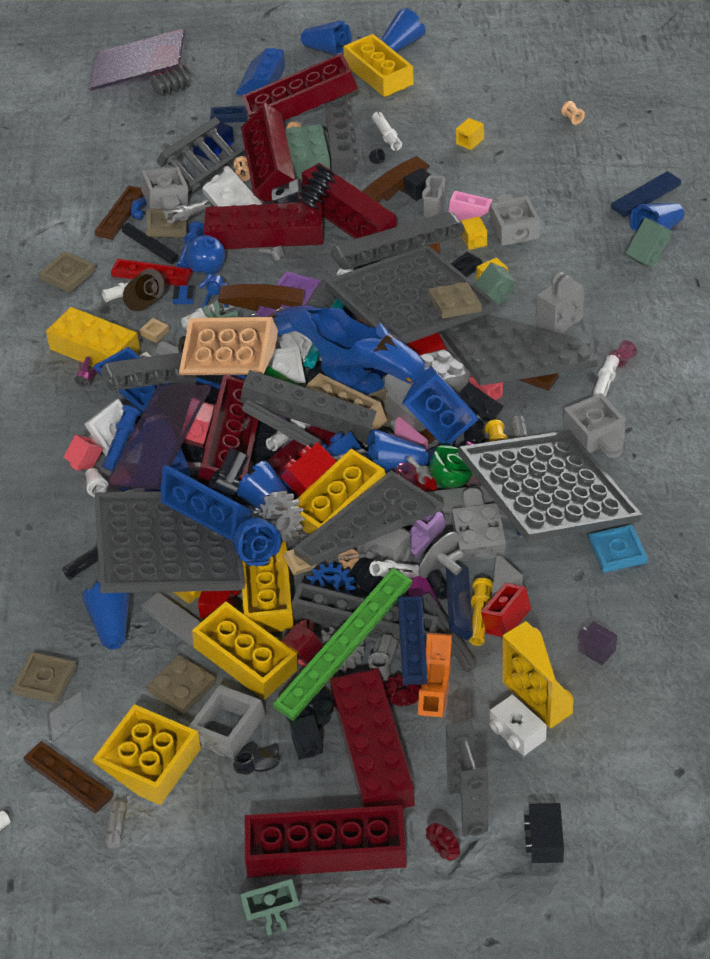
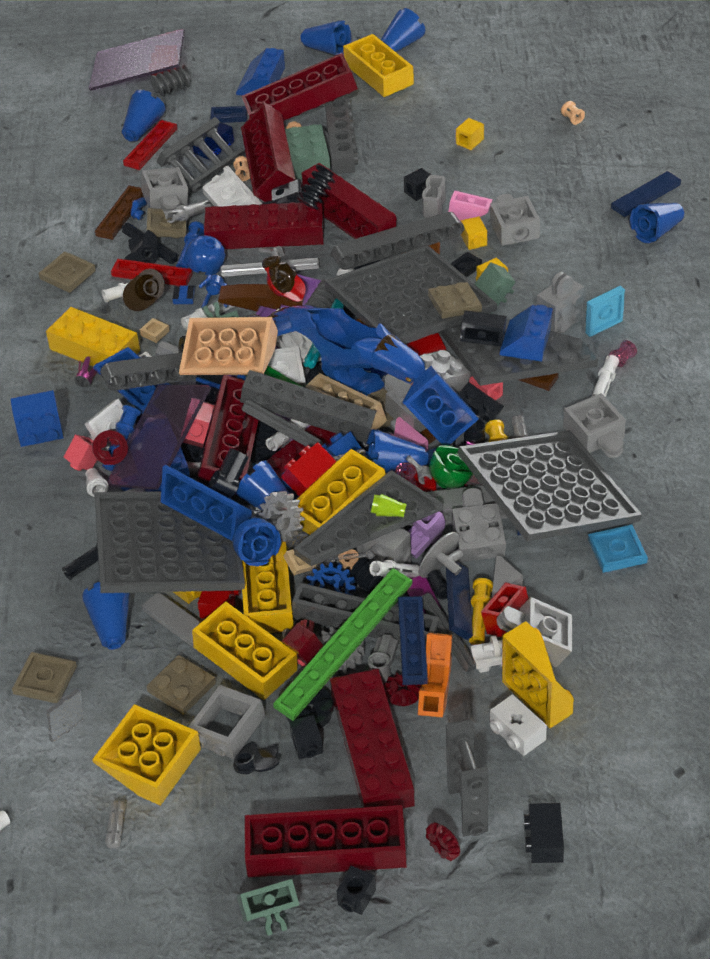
reddish brown tile [23,741,113,814] -> none
reddish brown slope [362,156,430,202] -> none
black hinge [369,148,385,164] -> none
white pin [372,112,402,151] -> none
clear purple brick [577,621,617,665] -> none
sand green brick [626,217,673,267] -> none
none -> blue brick [10,390,64,447]
none -> dark red gear [92,430,128,465]
none -> blue cone [122,90,165,142]
none -> red tile [123,120,177,170]
none -> black plate [125,230,159,263]
none -> light grey axle [220,257,319,277]
none -> dark brown hair [262,256,306,302]
none -> black brick [336,866,376,915]
none -> lime cone [371,494,407,518]
none -> black brick [460,310,507,347]
none -> white hips [470,636,503,673]
none -> light grey brick [497,597,572,667]
none -> blue slope [500,305,553,362]
none -> medium azure tile [585,286,625,337]

